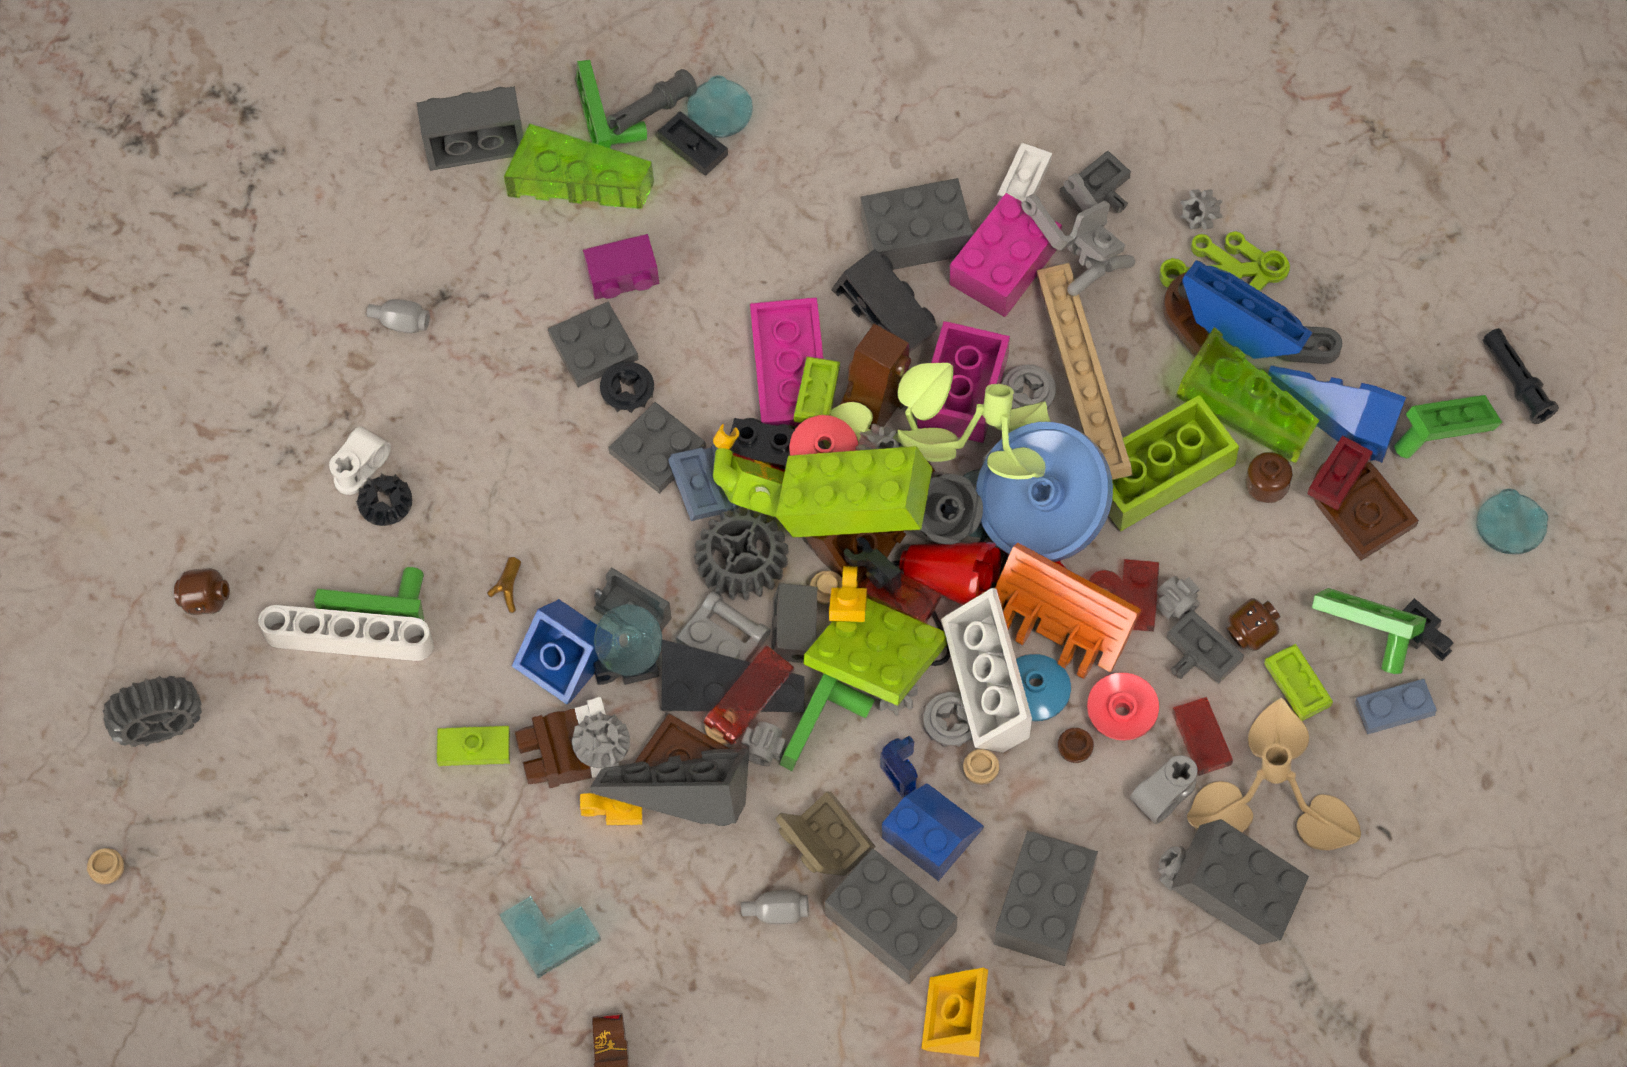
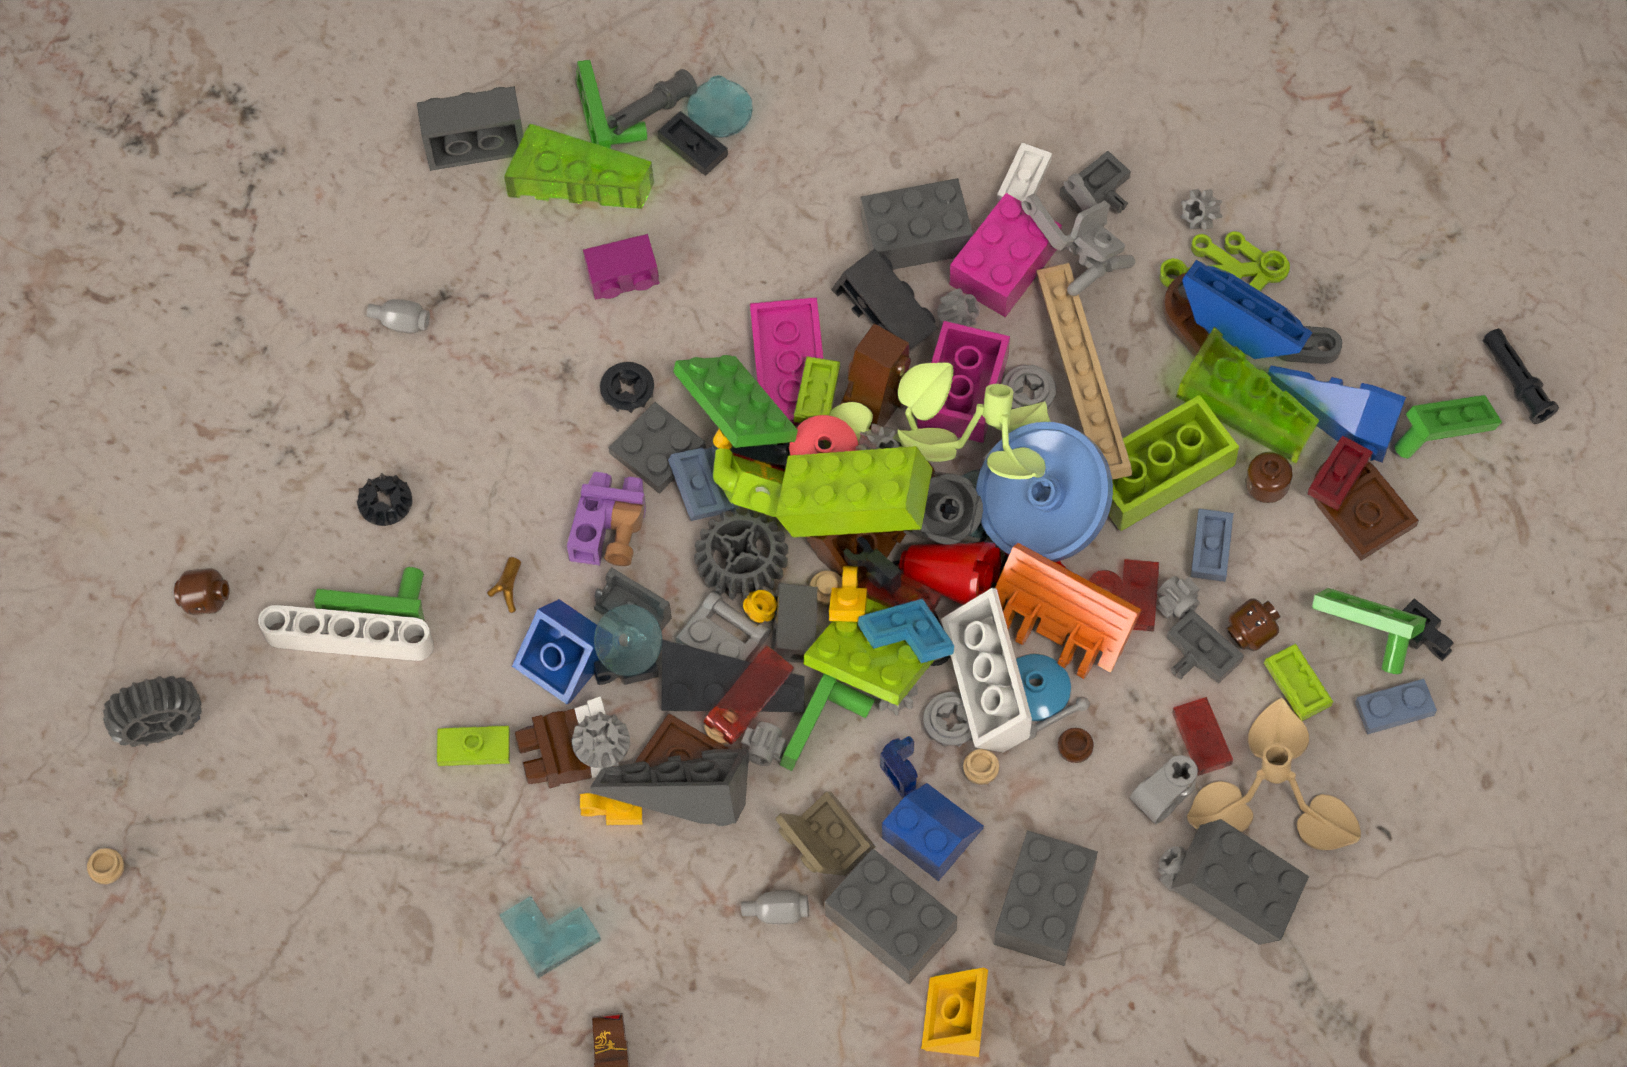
white piece [329,427,391,495] -> none
dark grey plate [548,301,639,387] -> none
coral dish [1087,673,1159,741] -> none
clear light blue dish [1476,488,1548,555] -> none
none -> medium lavender hips [567,472,646,566]
none -> bright green plate [673,355,798,448]
none -> yellow plate [743,590,777,623]
none -> dark azure tile [858,599,954,663]
none -> light grey gear [937,288,980,327]
none -> light grey hinge [1028,697,1090,740]
none -> sand blue plate [1190,509,1234,582]

